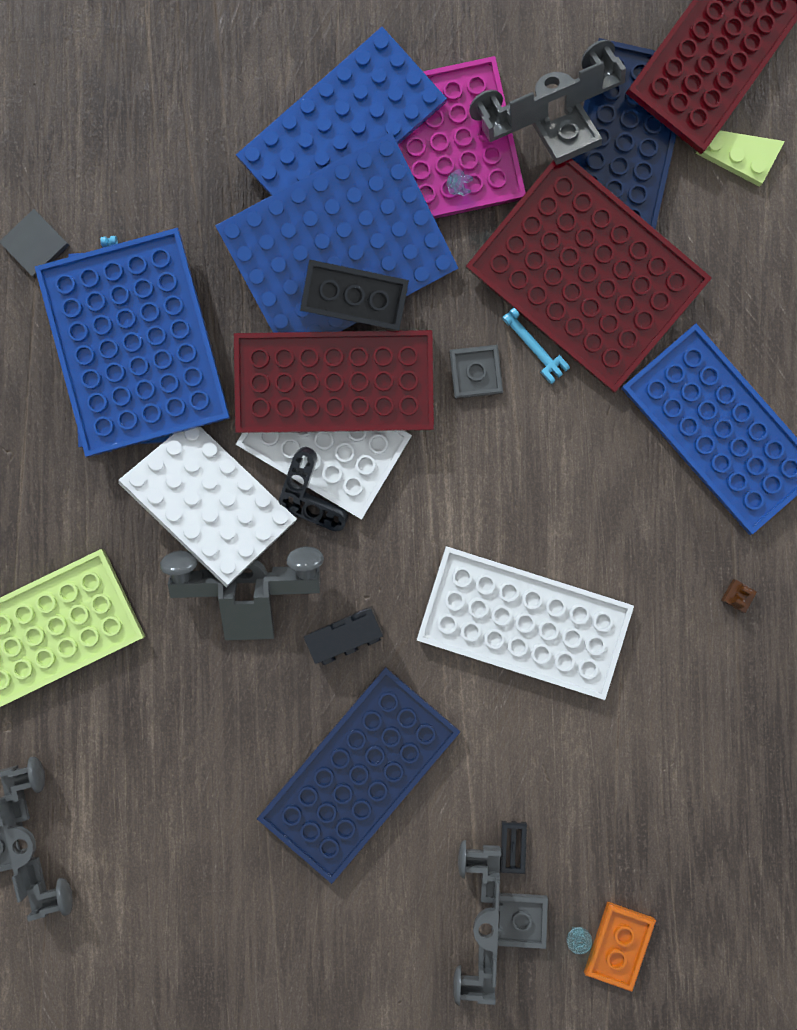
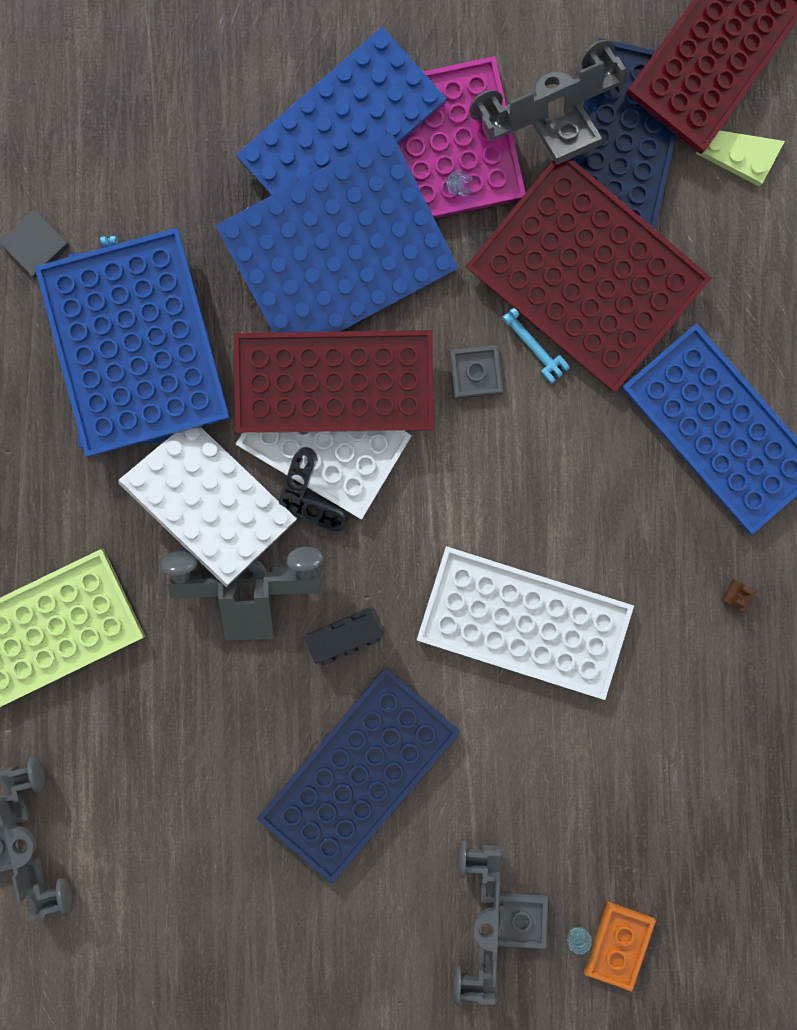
black brick [300,259,409,330] -> none
black tile [500,821,527,874] -> none

